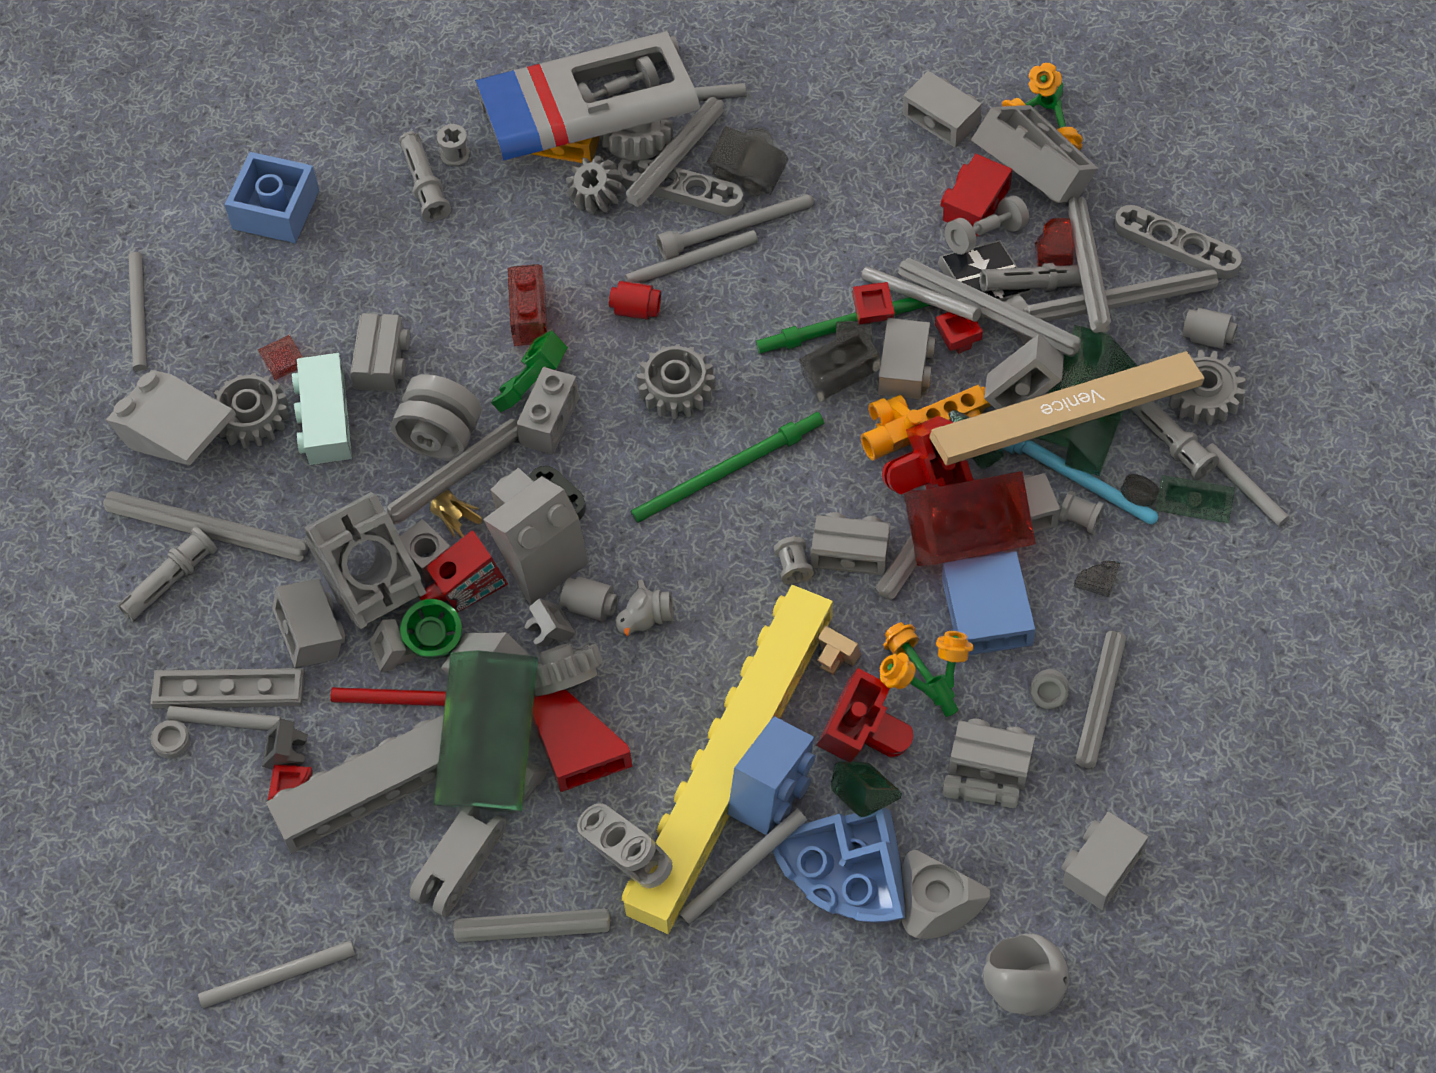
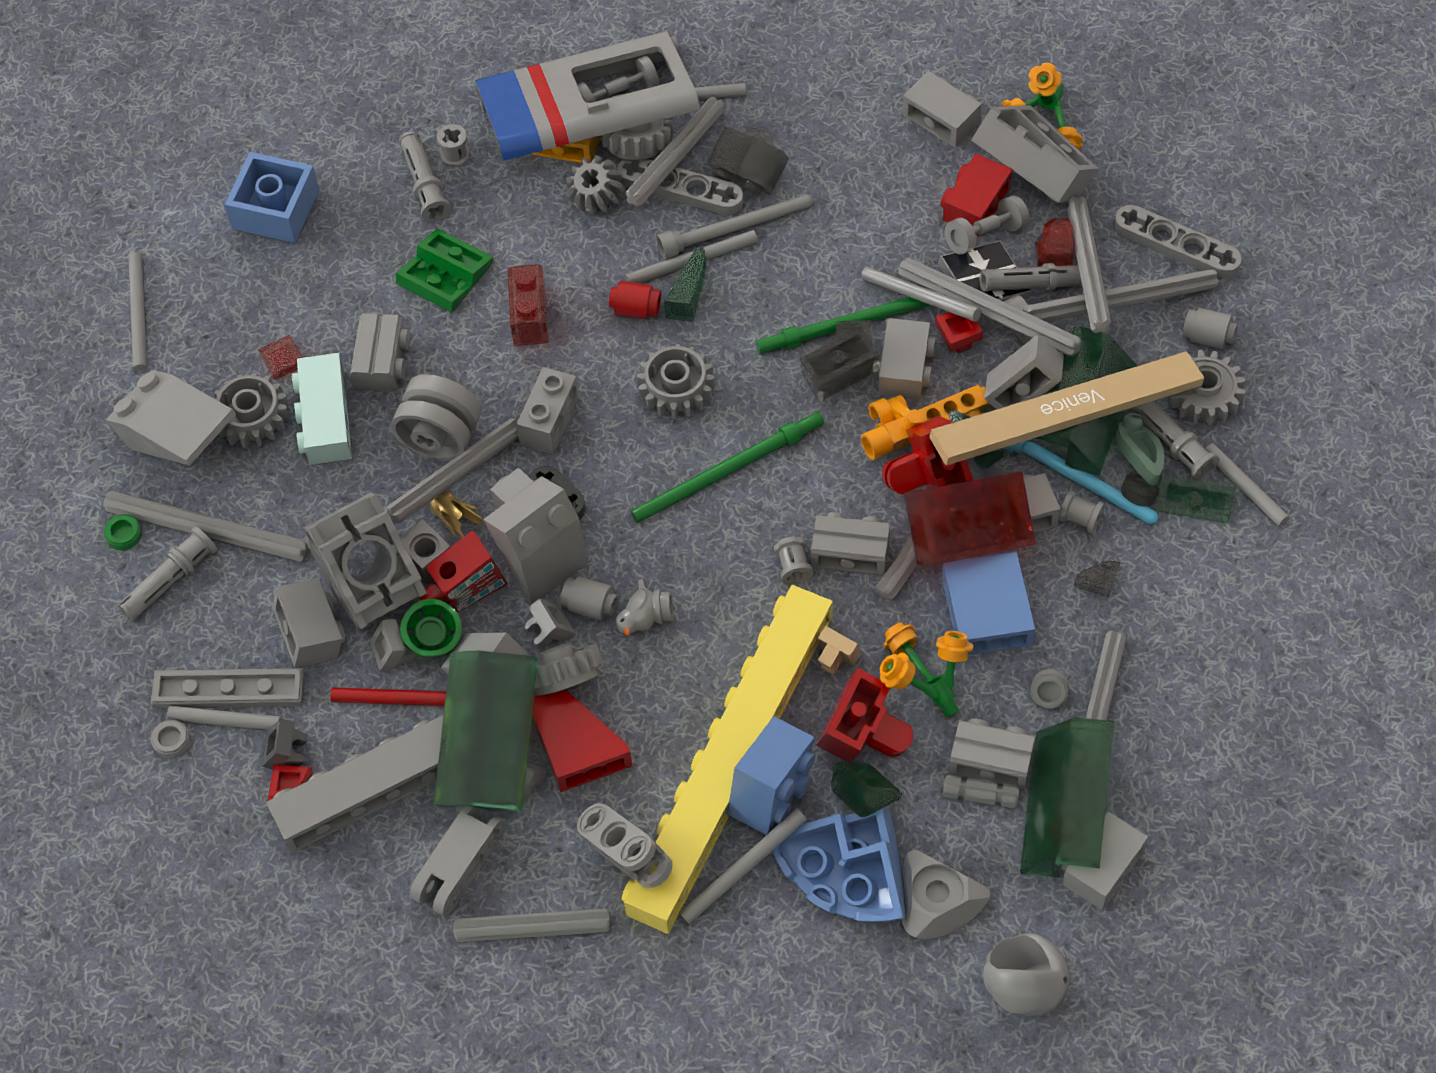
light grey bar [198,940,356,1009] -> none
green piece [491,330,568,413] -> none
red tile [852,282,895,324] -> none
none -> green tile [104,514,142,551]
none -> green slope [395,228,493,313]
none -> clear green slope [664,247,707,322]
none -> clear green slope [1020,717,1114,878]
none -> sand green arm [1116,412,1165,486]

